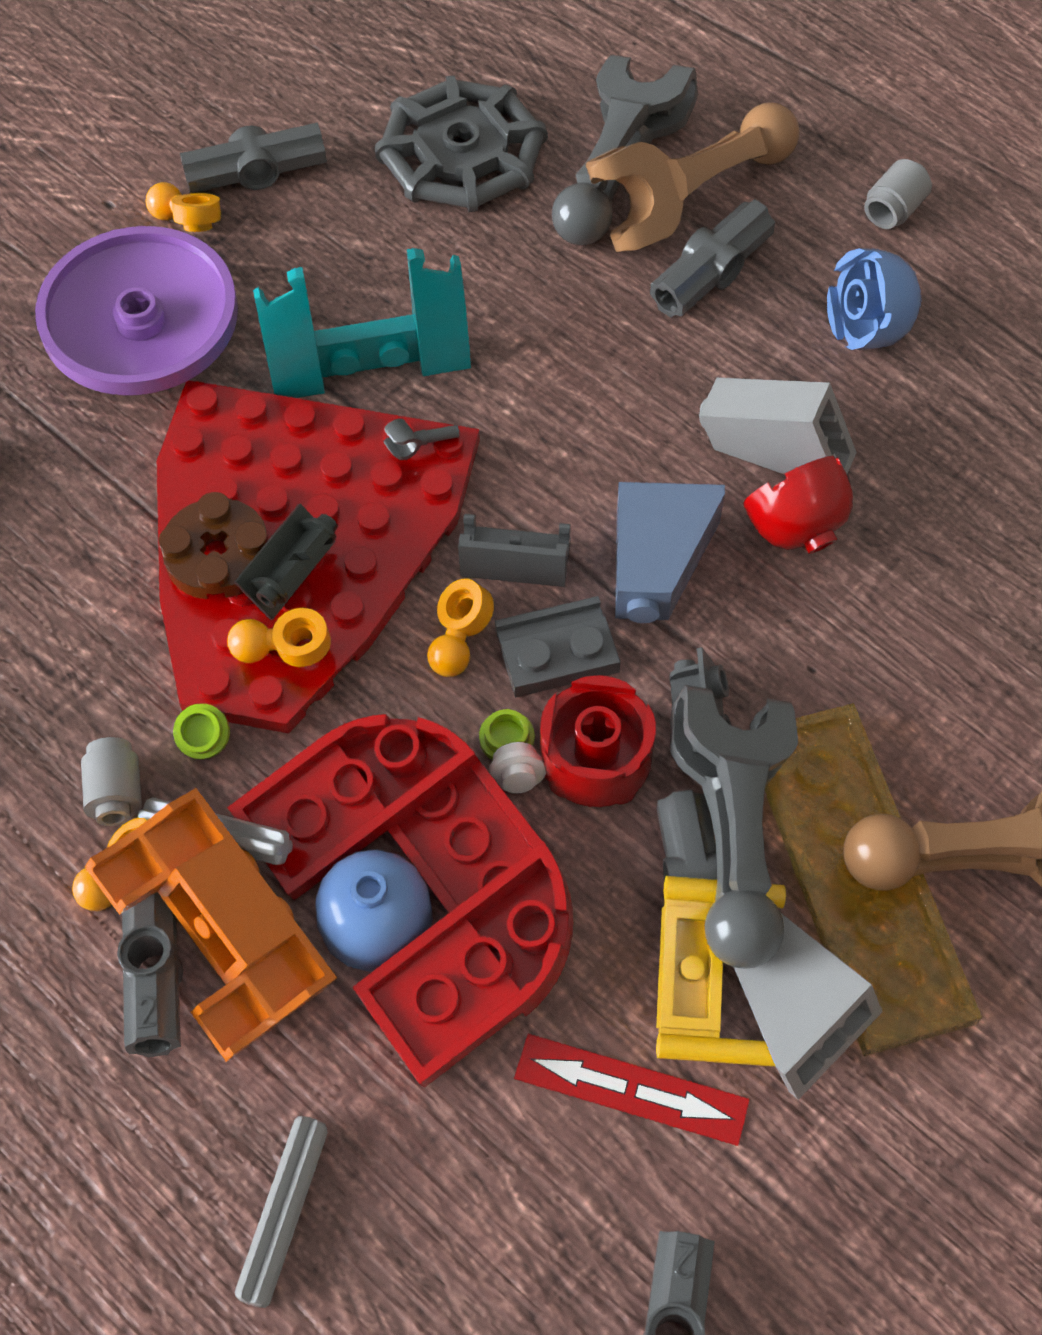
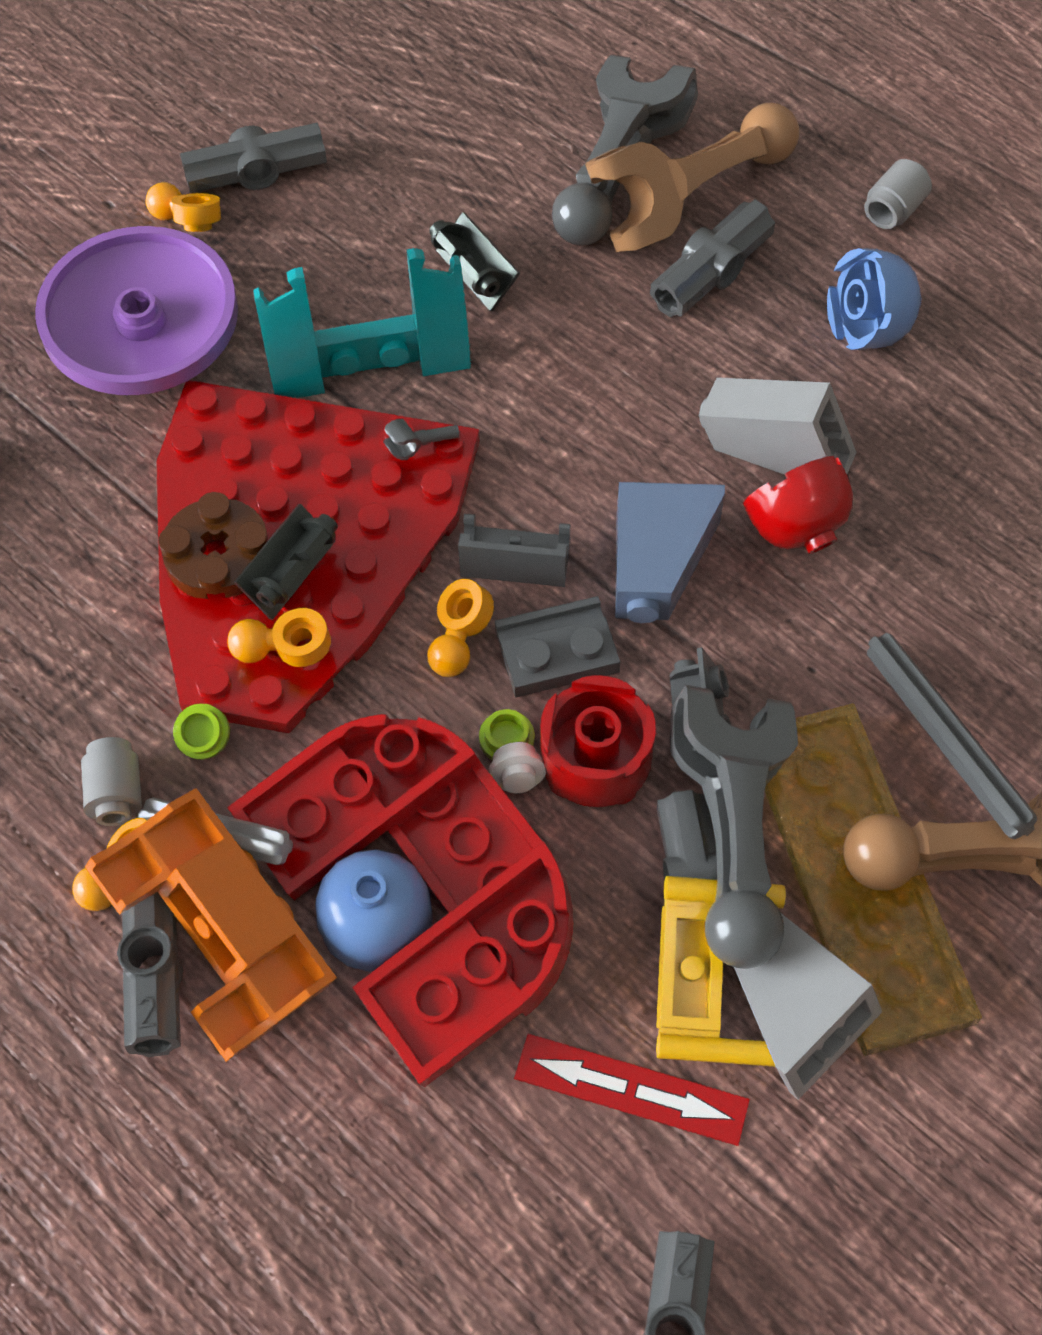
light grey axle [235,1116,328,1308] -> none
dark grey plate [375,75,548,212] -> none
none -> pearl dark grey hinge [429,212,521,312]
none -> dark grey axle [867,633,1037,840]

